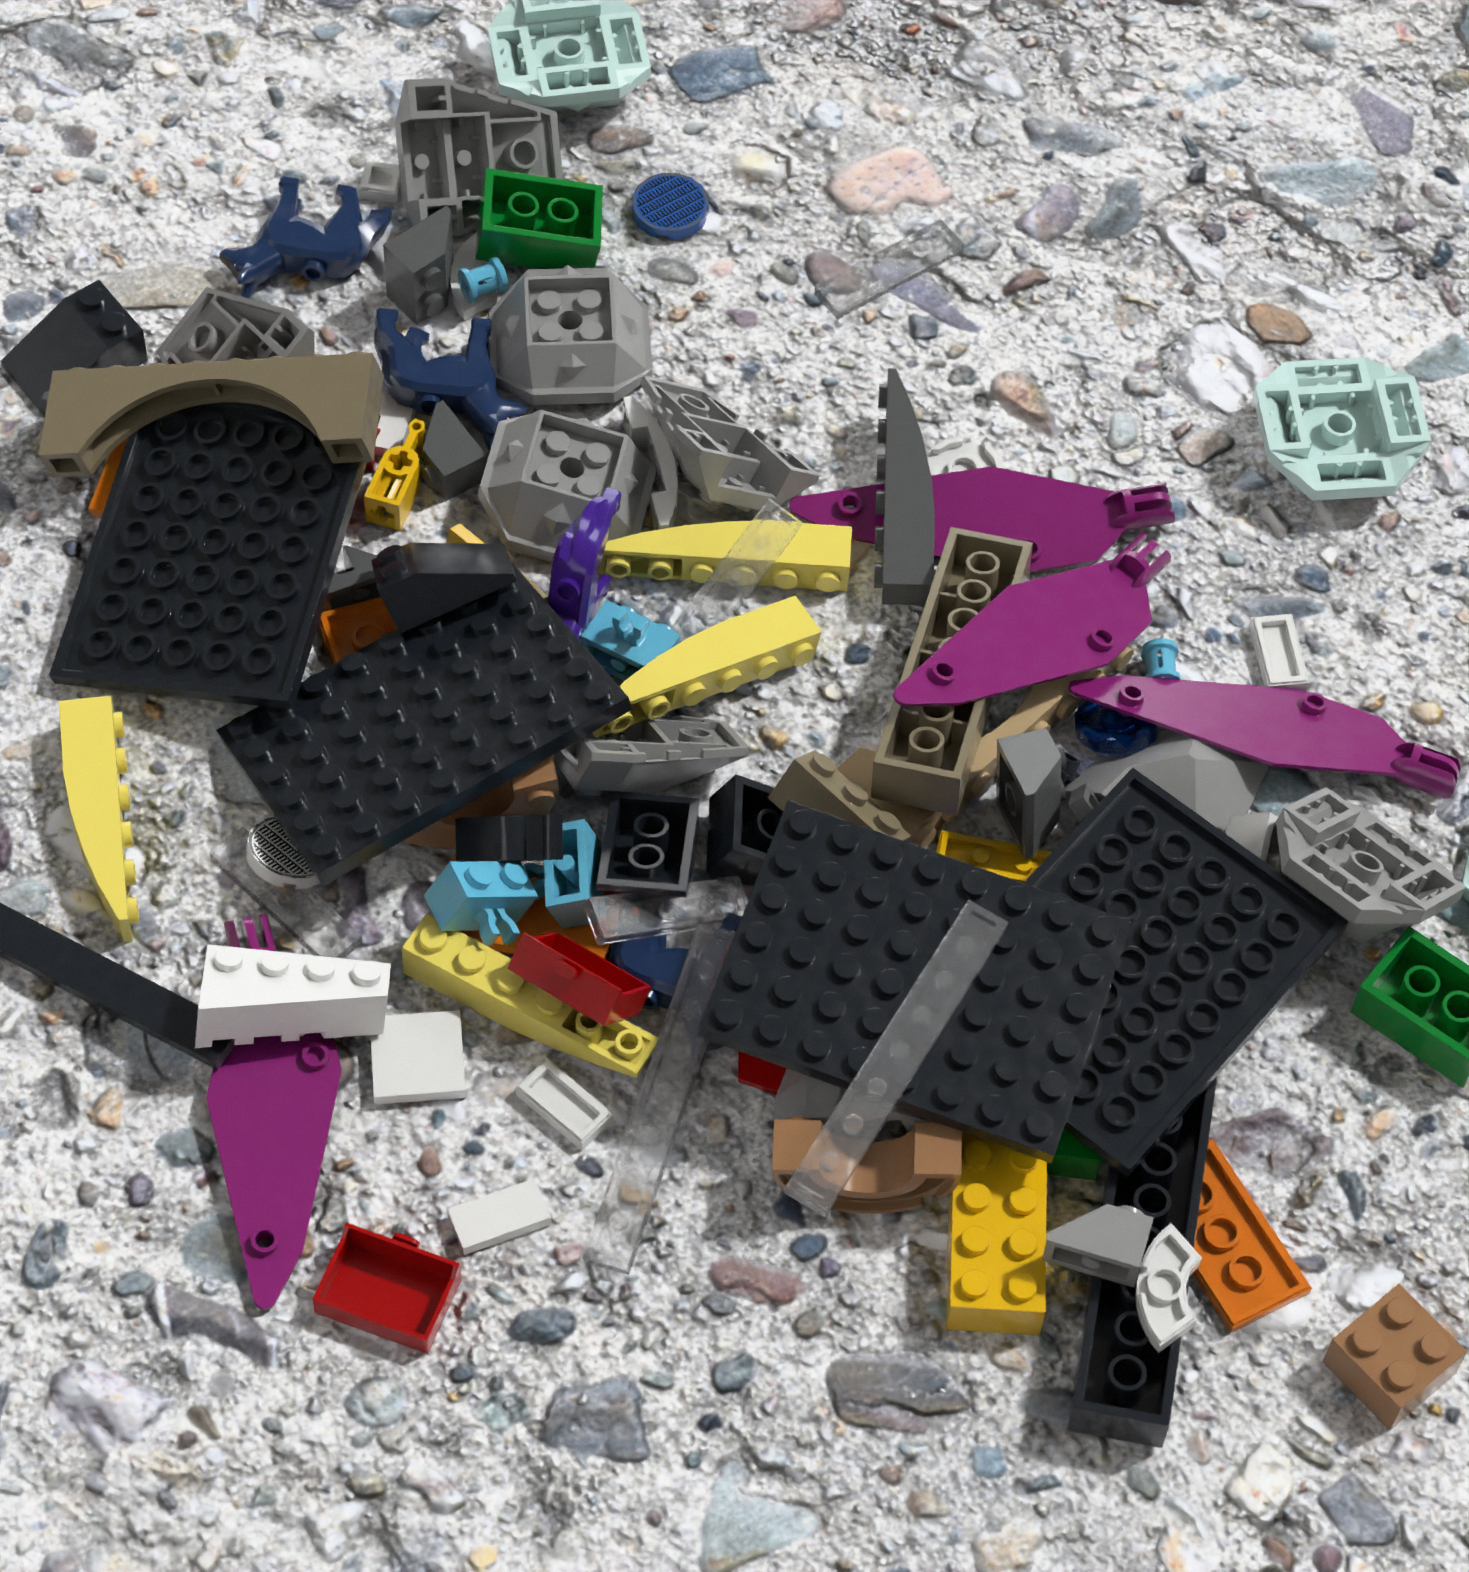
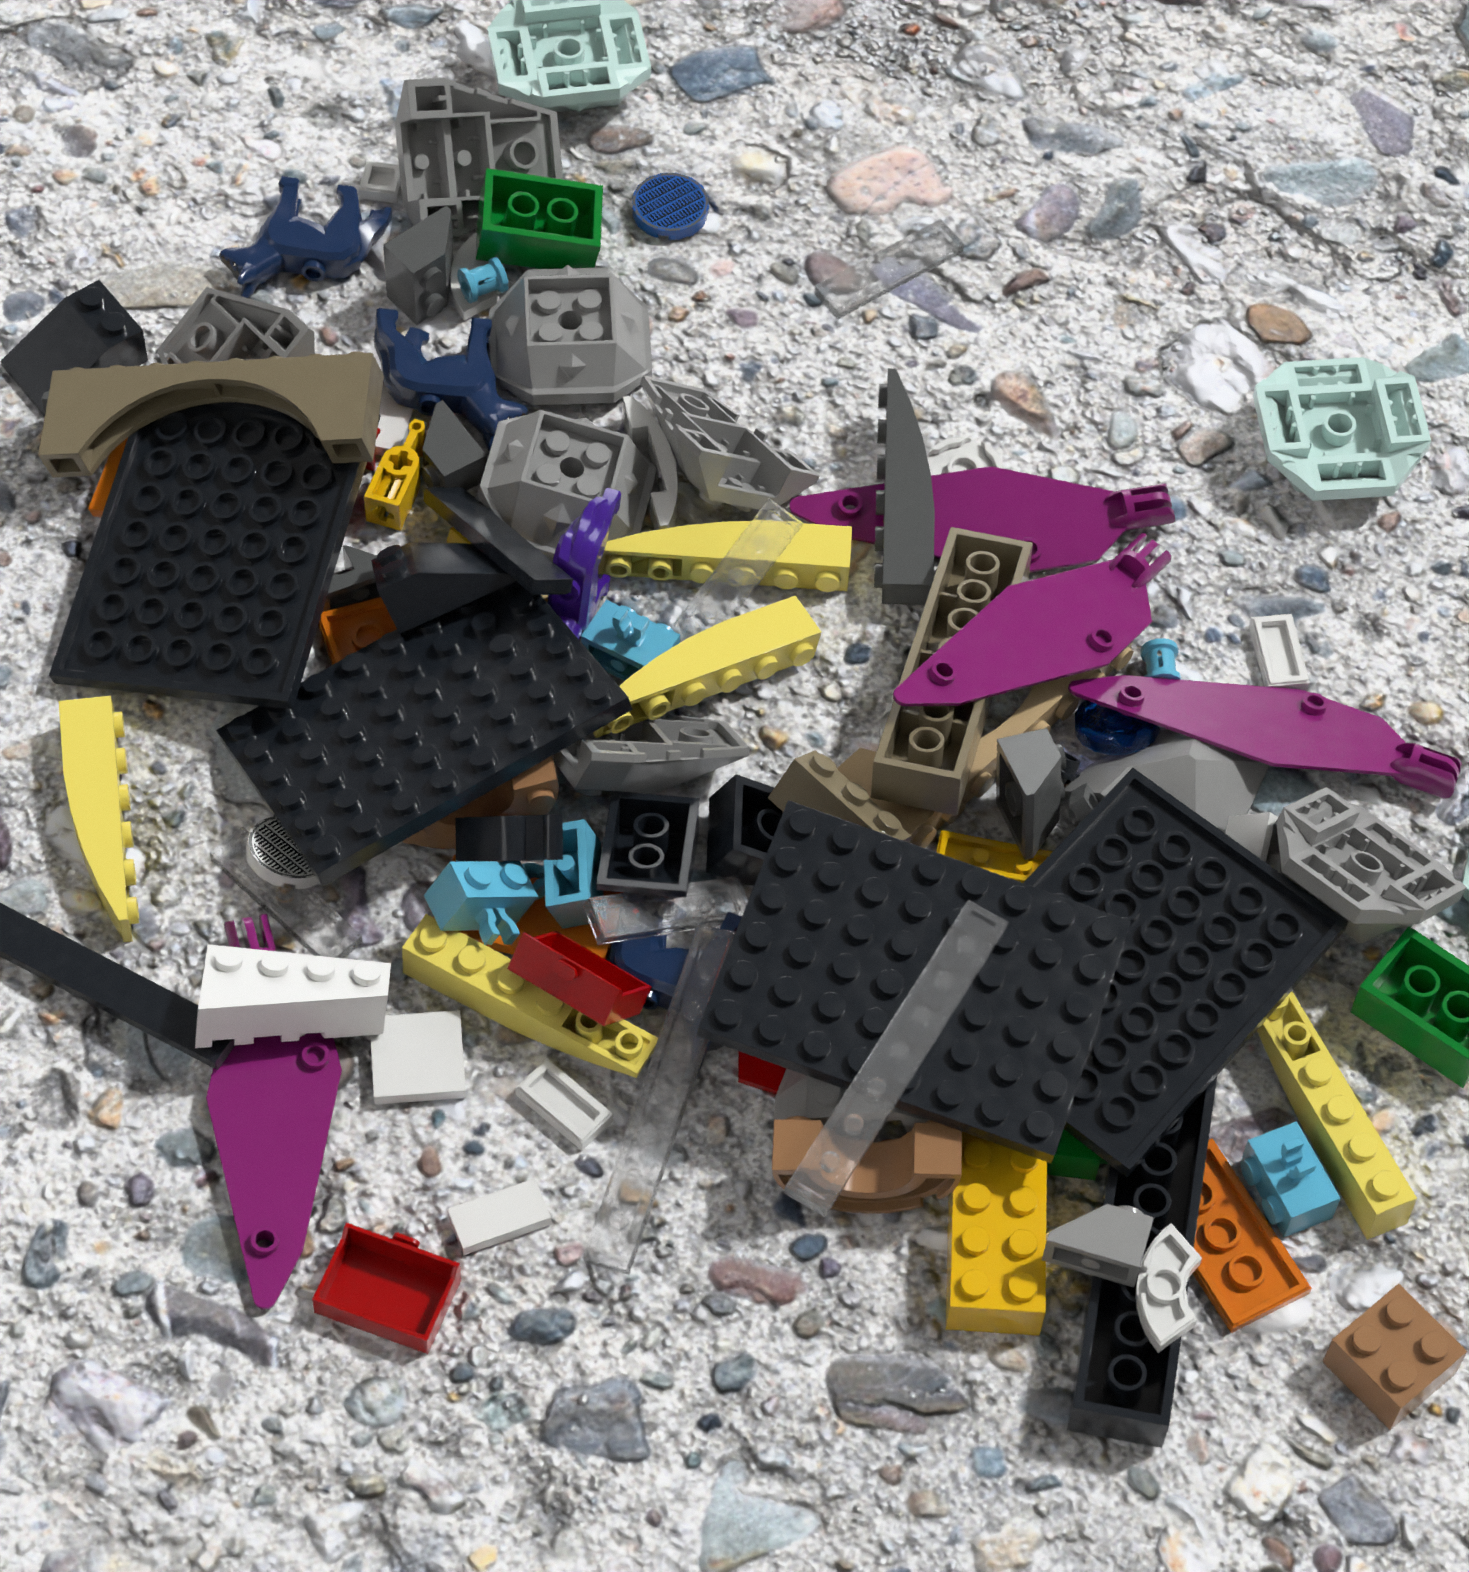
none -> black tile [423,487,573,595]
none -> medium azure brick [1240,1121,1341,1238]
none -> light yellow slope [1257,991,1417,1240]

